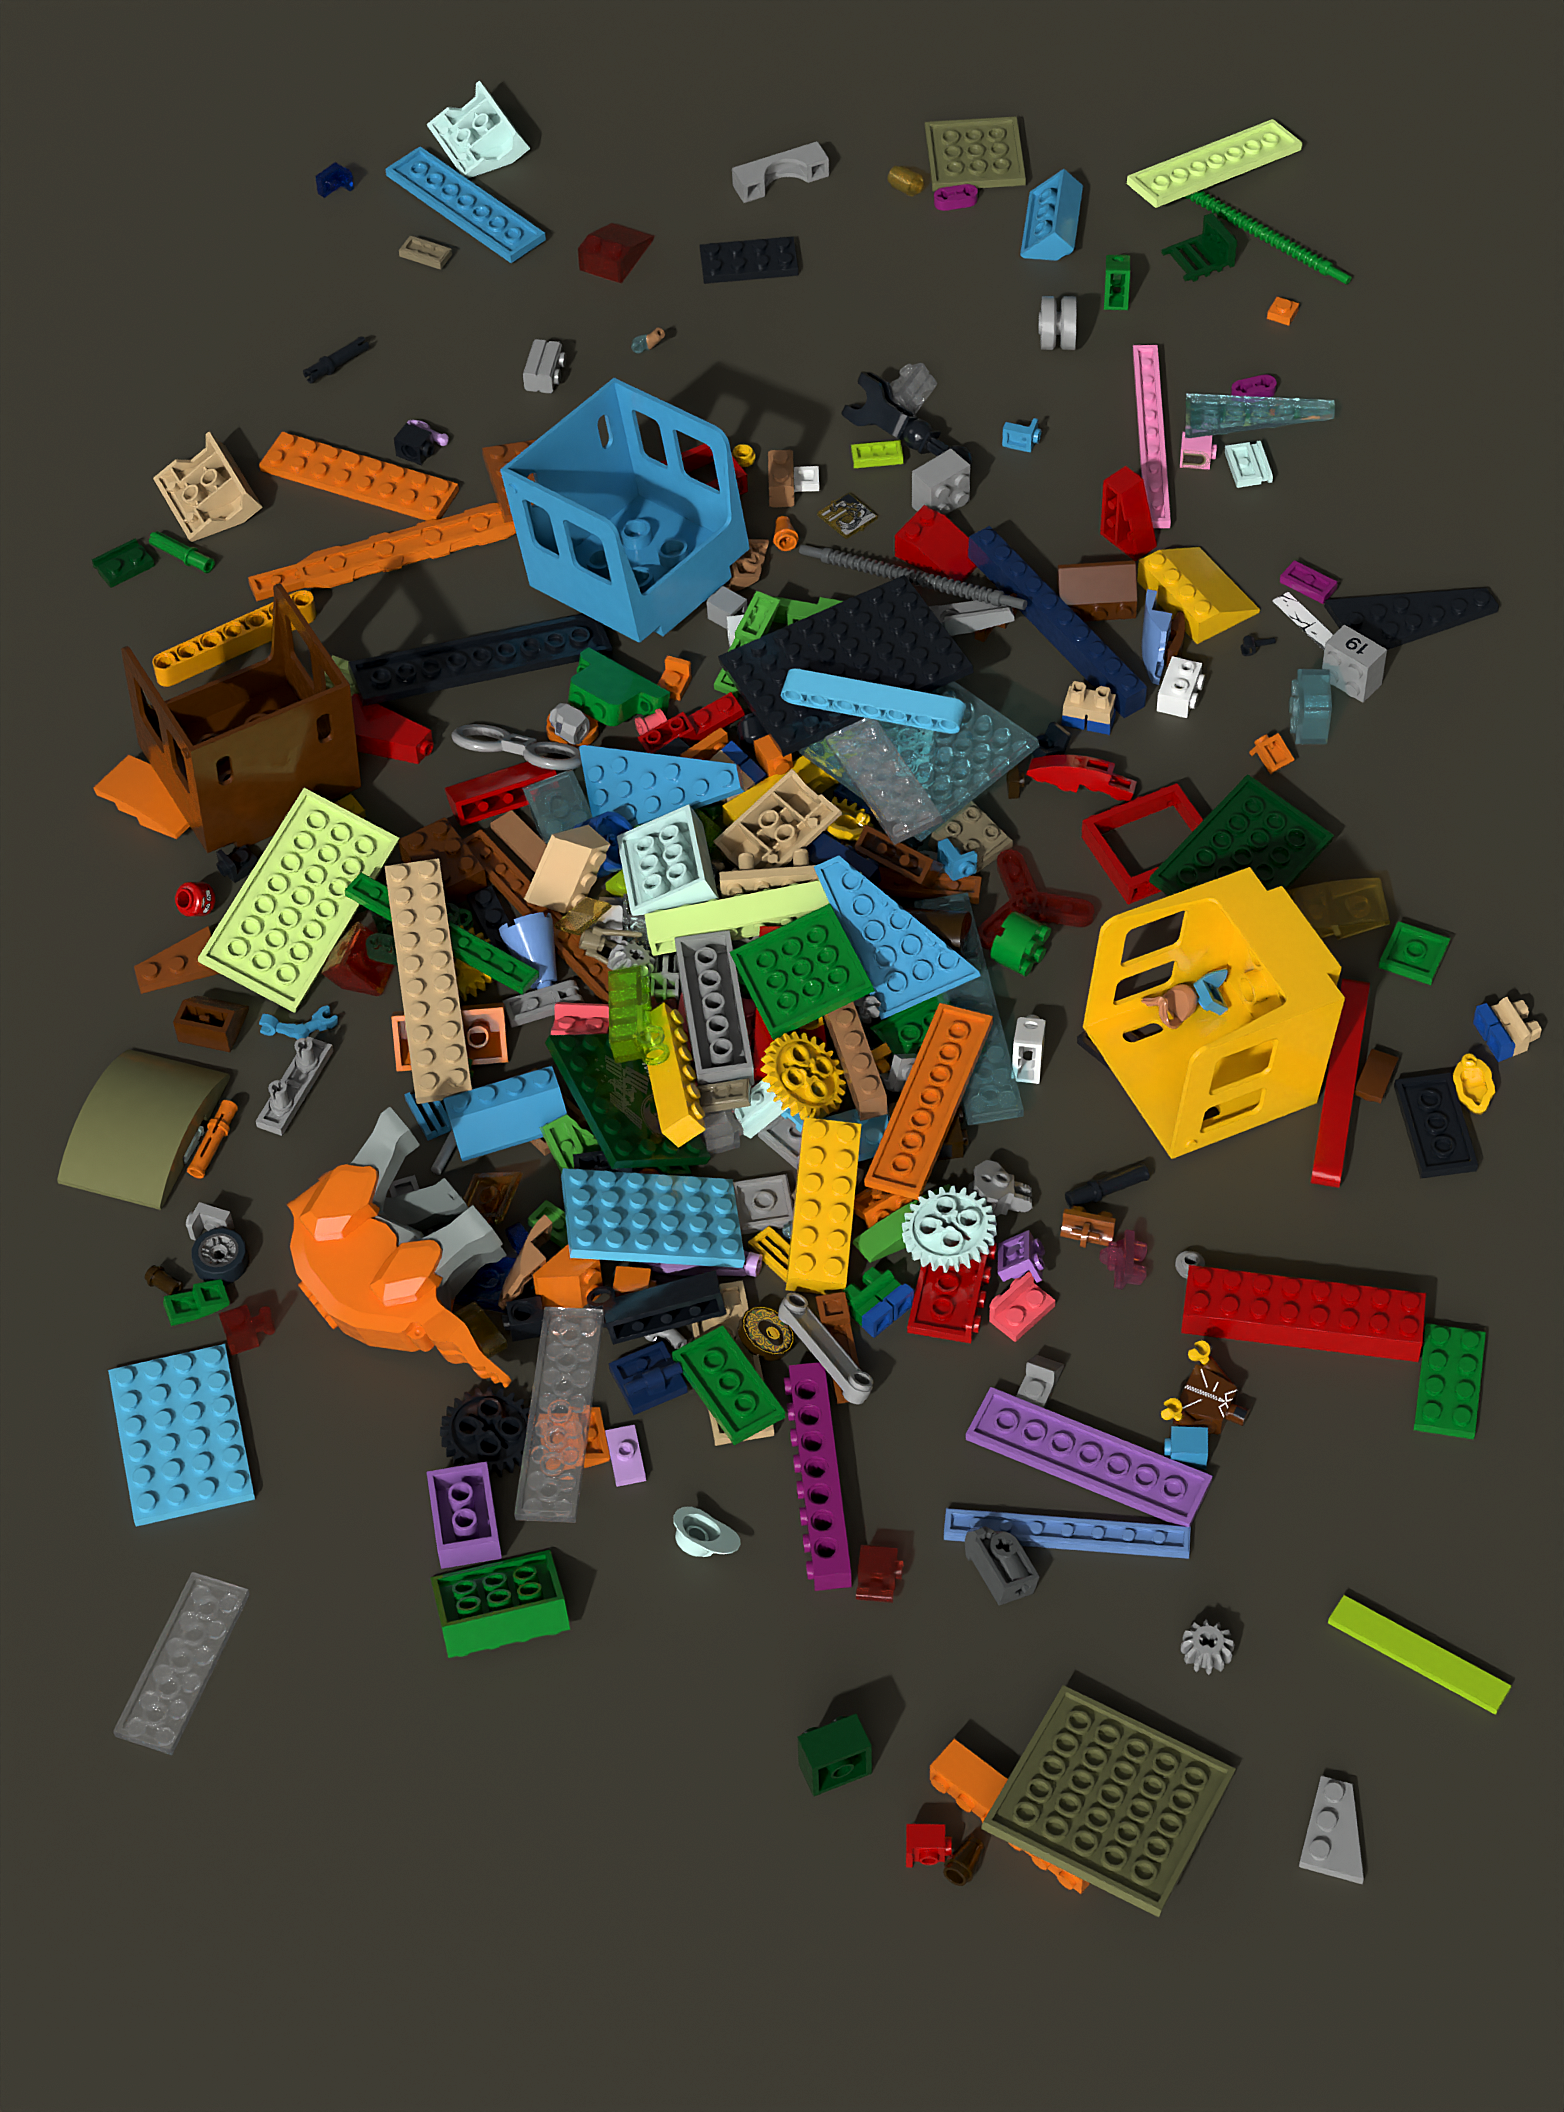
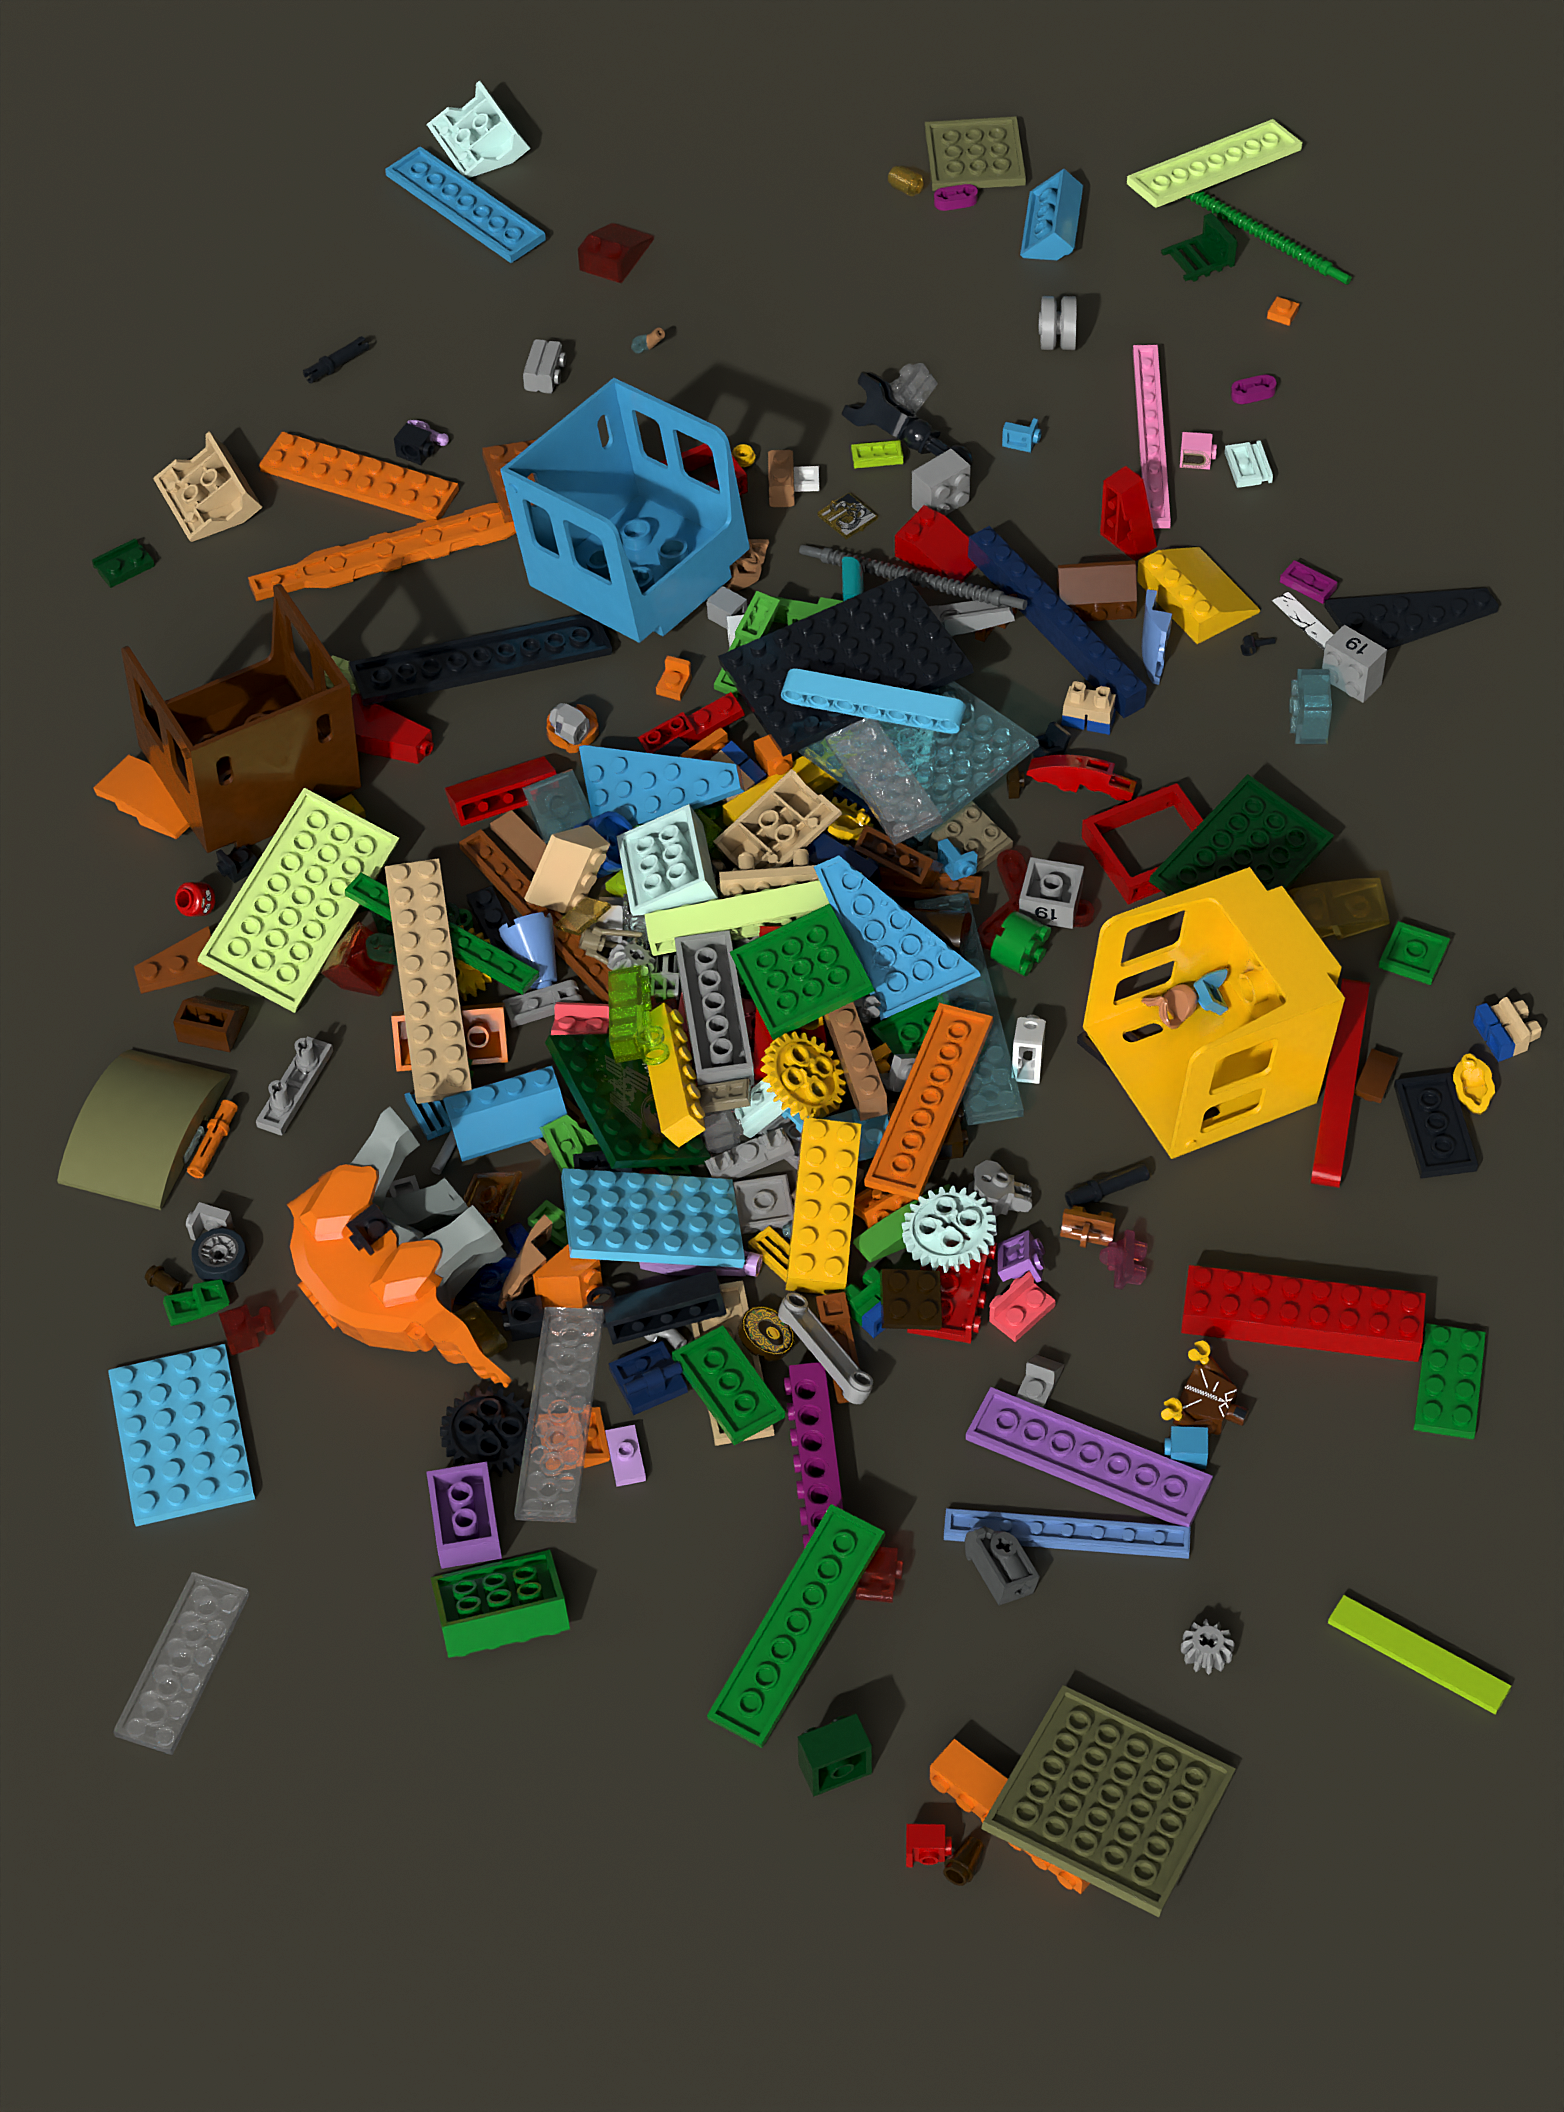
green axle [149,531,215,574] -> none
light orange beam [152,590,317,687] -> none
dark azure piece [259,1005,338,1040] -> none
clear blue bracket [315,162,354,198] -> none
reddish brown brick [398,817,487,909] -> none
dark tan plate [399,236,452,270] -> none
light grey bar [451,724,582,770] -> none
green brick [568,647,671,726] -> none
orange brick [613,1266,657,1297] -> none
coral bush [635,709,667,736] -> none
light aqua piece [673,1507,741,1557] -> none
black plate [699,236,798,284] -> none
light grey arch [732,142,829,203] -> none
black head [737,713,768,754] -> none
orange cone [773,516,798,551] -> none
green torso [1104,255,1130,310] -> none
white brick [1157,656,1205,718] -> none
reddish brown slope [1165,611,1185,667] -> none
light grey plate [1175,1251,1205,1279] -> none
clear light blue wing [1185,393,1335,438] -> none
orange bracket [1249,733,1295,775] -> none
light grey wing [1299,1776,1364,1884] -> none
none -> black bracket [346,1203,393,1256]
none -> light grey plate [705,1127,795,1181]
none -> green plate [707,1504,885,1748]
none -> teal brick [842,557,864,601]
none -> dark brown plate [880,1269,942,1330]
none -> light grey brick [1019,857,1084,929]

